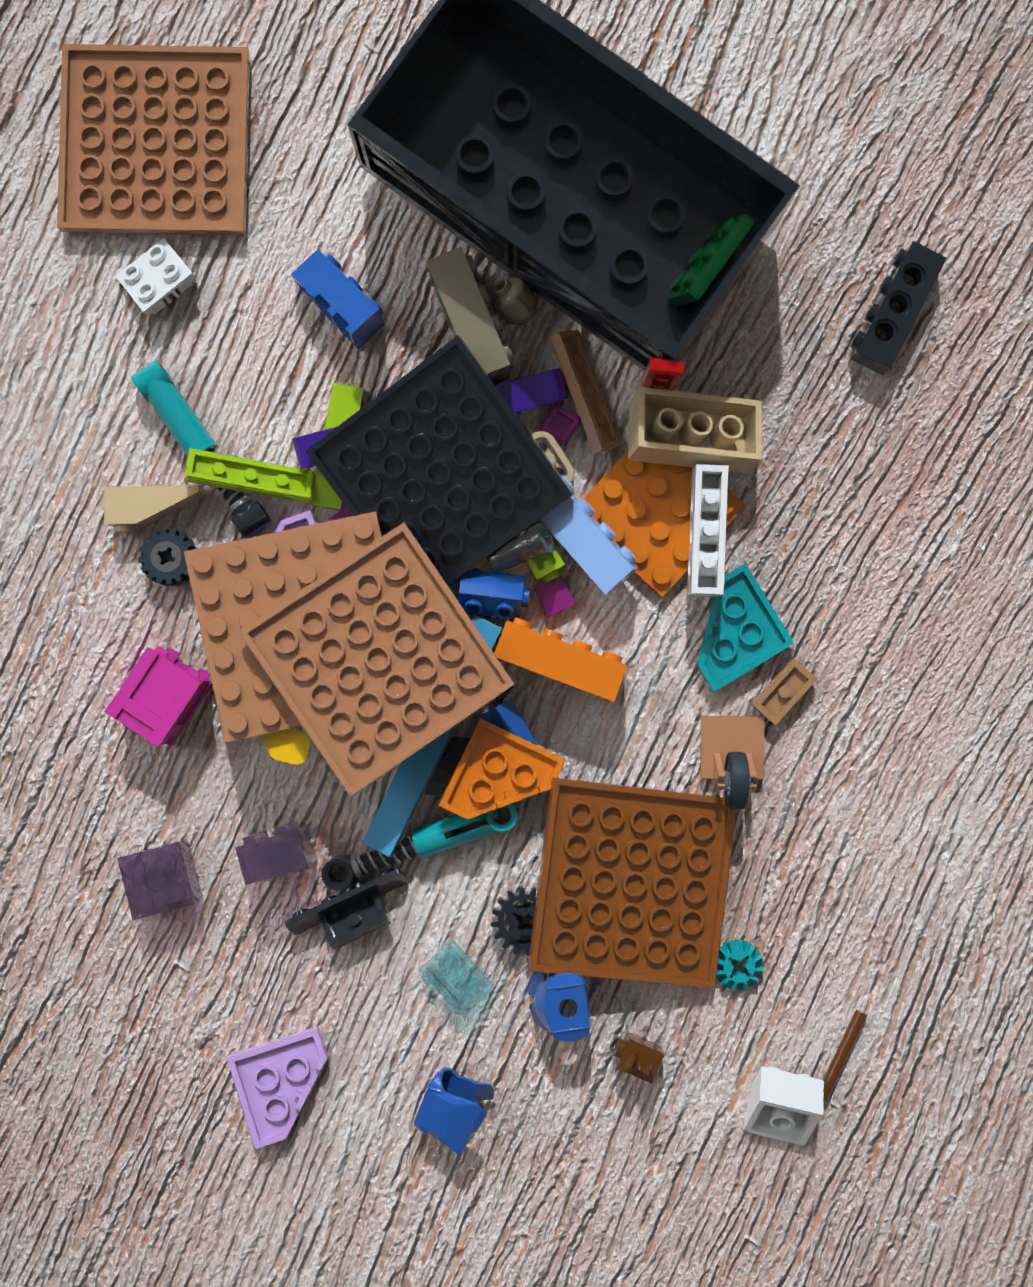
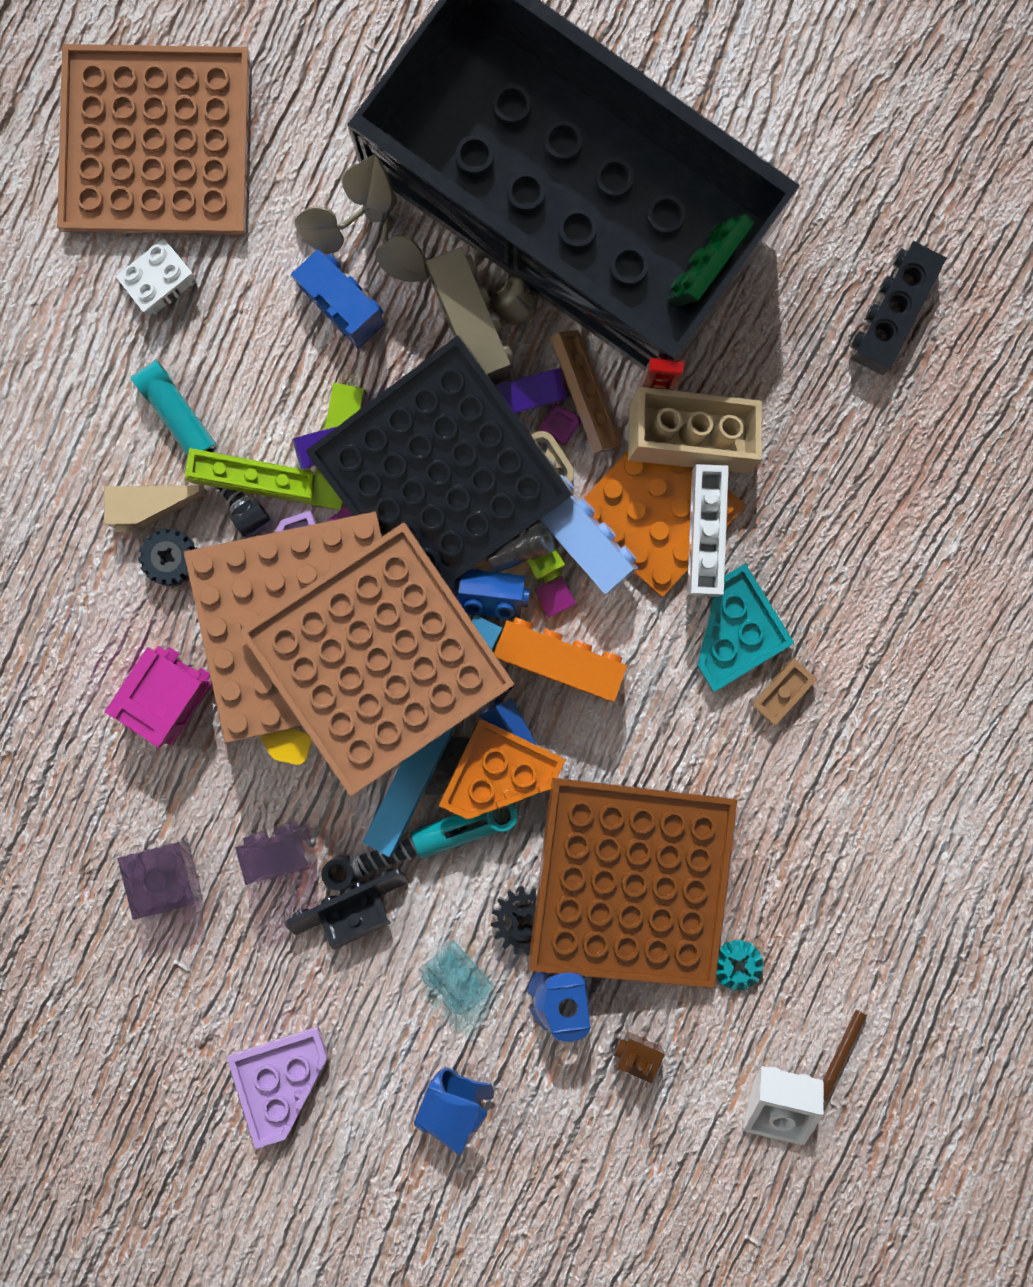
nougat plate [700,715,765,809] -> none
none -> dark tan plant [294,154,429,282]

